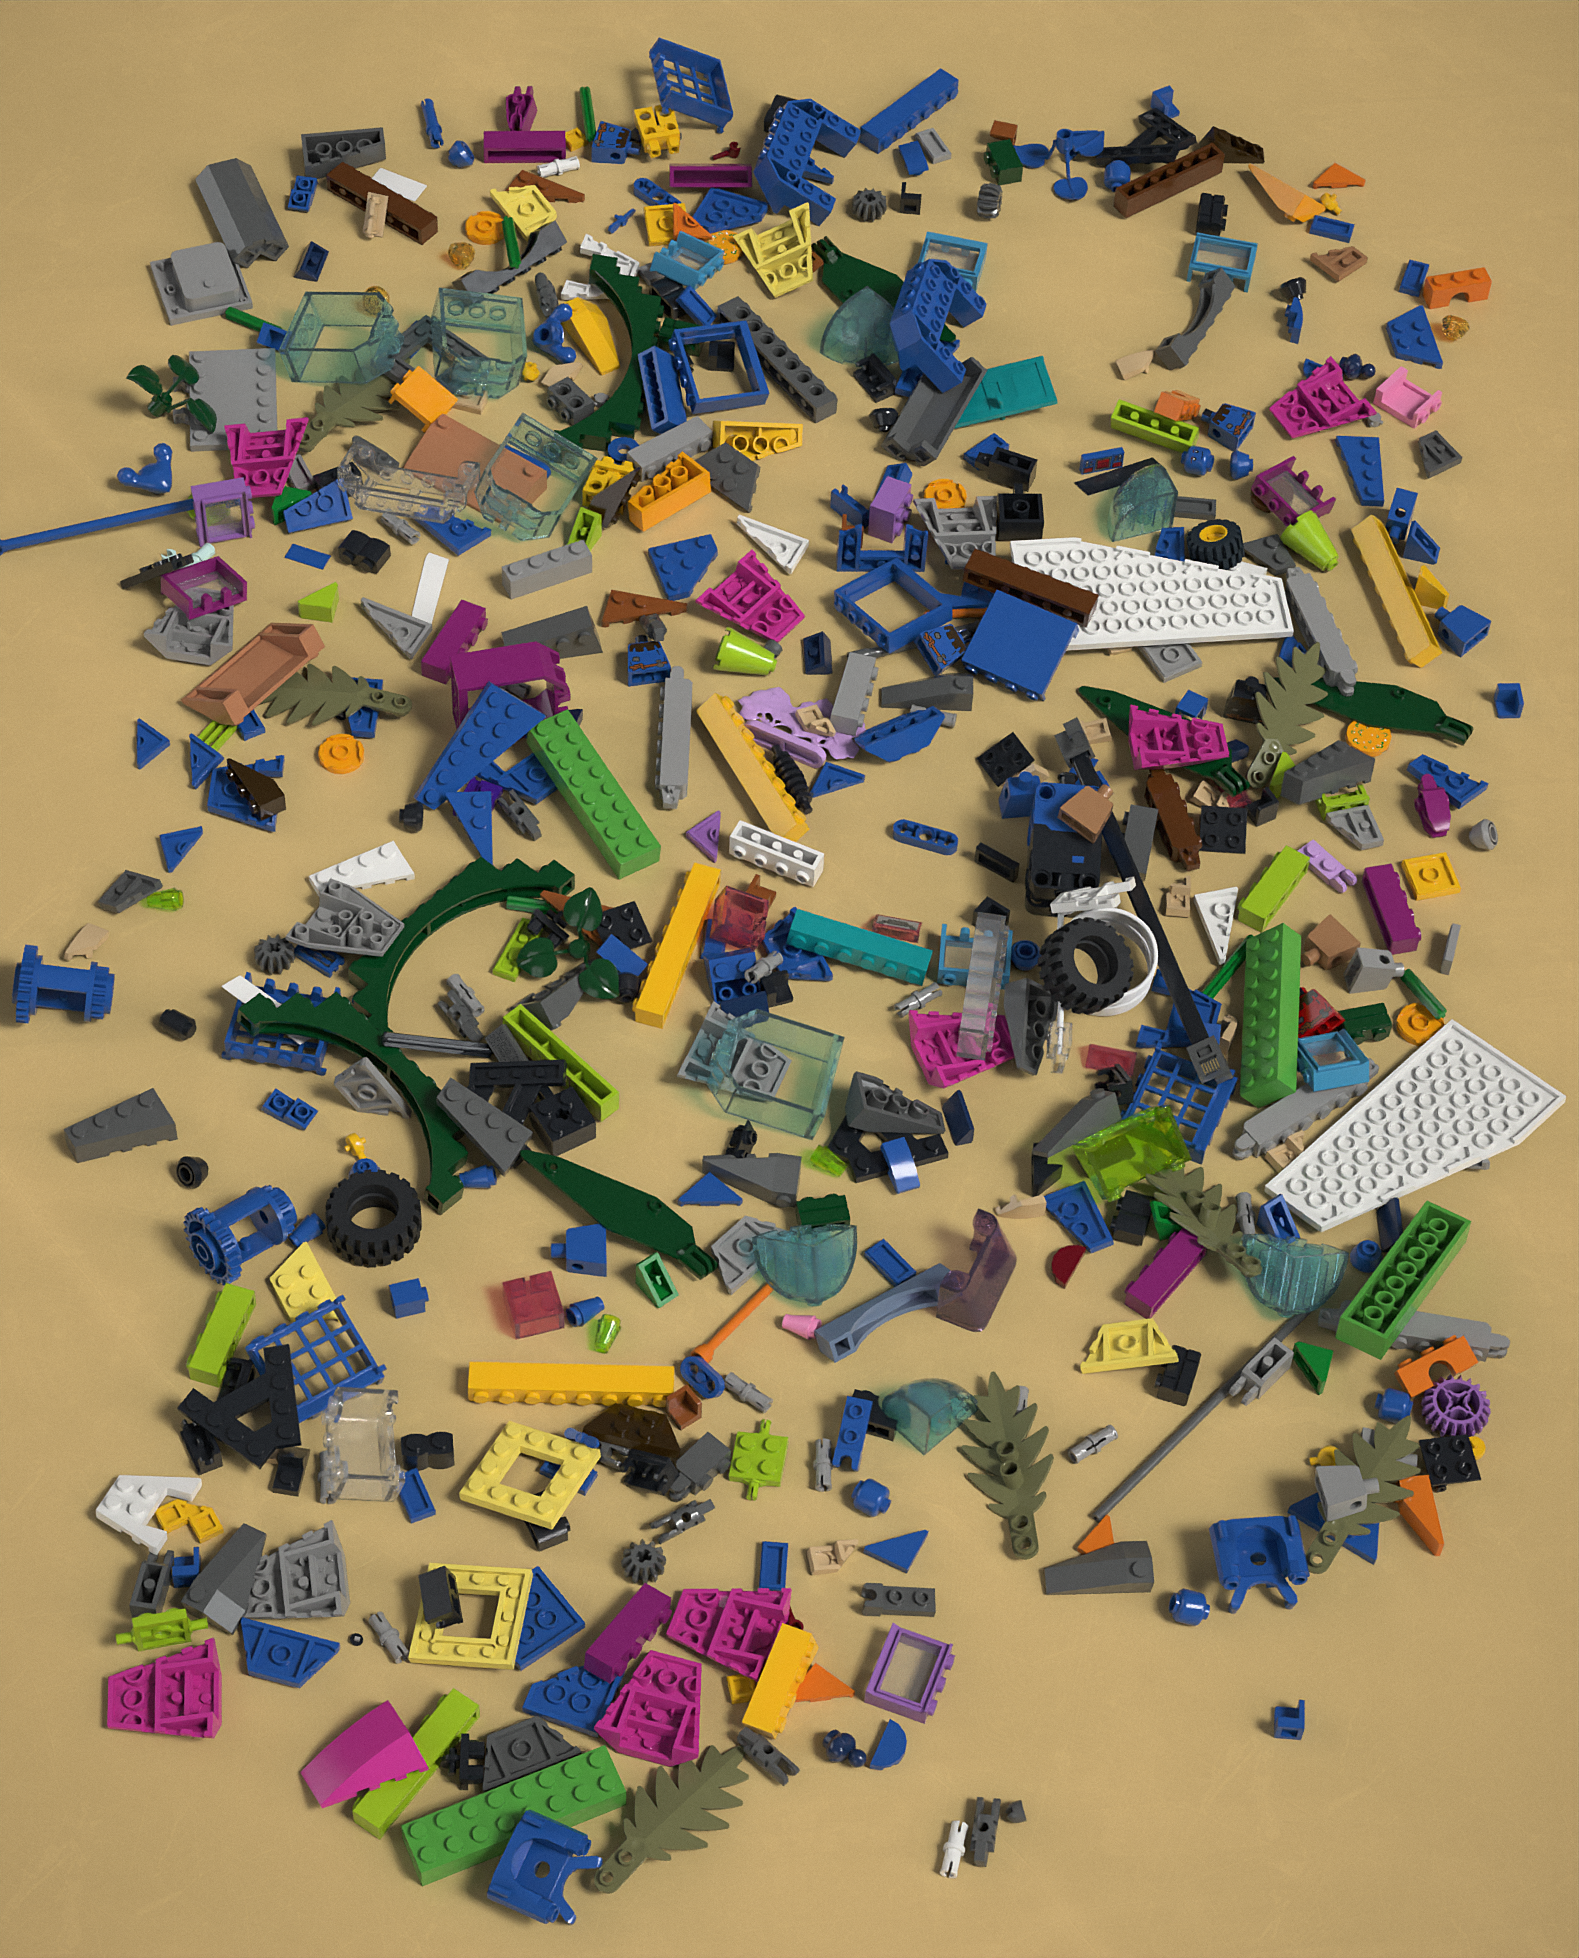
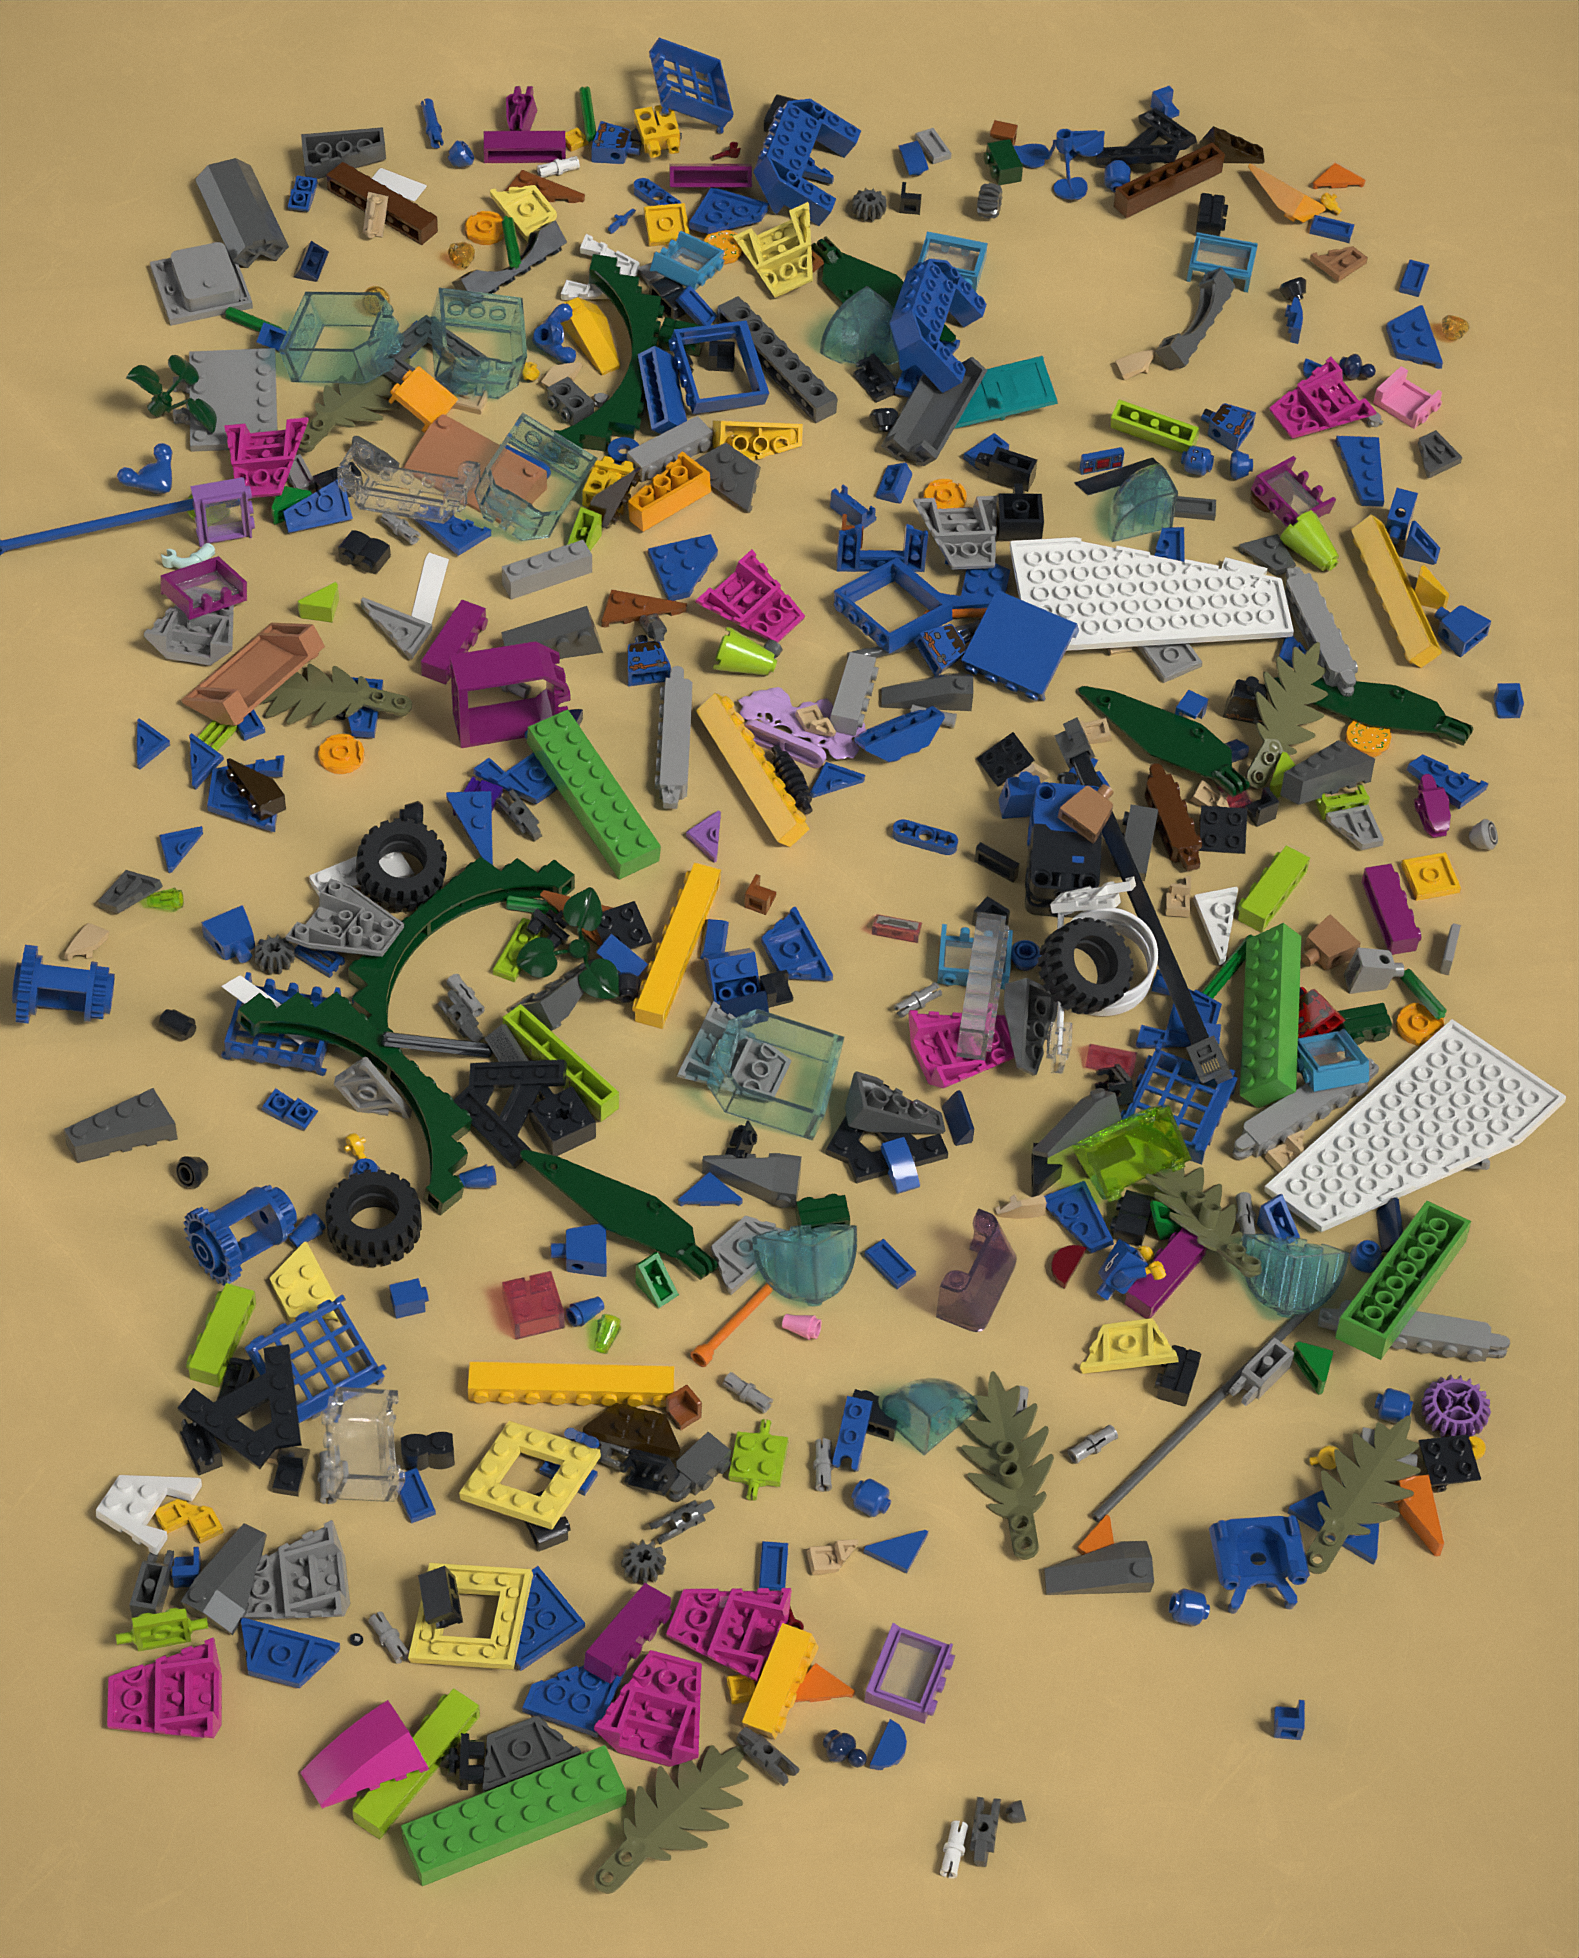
black wing [120,553,194,590] -> none
blue sticker [284,544,331,570] -> none
blue wing [413,681,546,810] -> none
dark grey wedge [436,1077,533,1177] -> none
blue piece [487,1810,603,1926] -> none
dark grey hinge [535,272,559,319] -> none
orange tile [673,203,712,241] -> none
blue plate [680,1356,725,1399] -> none
clear pink piece [710,885,769,951] -> none
white brick [729,820,824,887] -> none
white wing [737,515,809,574] -> none
light grey pin [745,951,783,984] -> none
teal brick [786,909,933,986] -> none
dark blue slope [803,631,833,675] -> none
clear neon green cone [809,1145,847,1177] -> none
sand blue arch [814,1263,961,1363] -> none
blue brick [860,68,959,154] -> none
dark grey plate [861,1583,936,1617] -> none
medium lavender brick [868,476,913,543] -> none
reddish brown brick [963,549,1099,628] -> none
dark pink wedge [1128,705,1229,770] -> none
orange arch [1154,390,1201,421] -> none
black wheel [1186,519,1245,570] -> none
tan slope [1219,1014,1237,1055] -> none
lavender hinge [1297,840,1357,893] -> none
light grey torso [1315,1465,1380,1522] -> none
orange arch [1394,1335,1479,1399] -> none
orange arch [1422,267,1492,309] -> none
none -> blue torso [201,905,255,963]
none -> black tyre [355,818,447,912]
none -> blue torso [1096,1239,1166,1300]

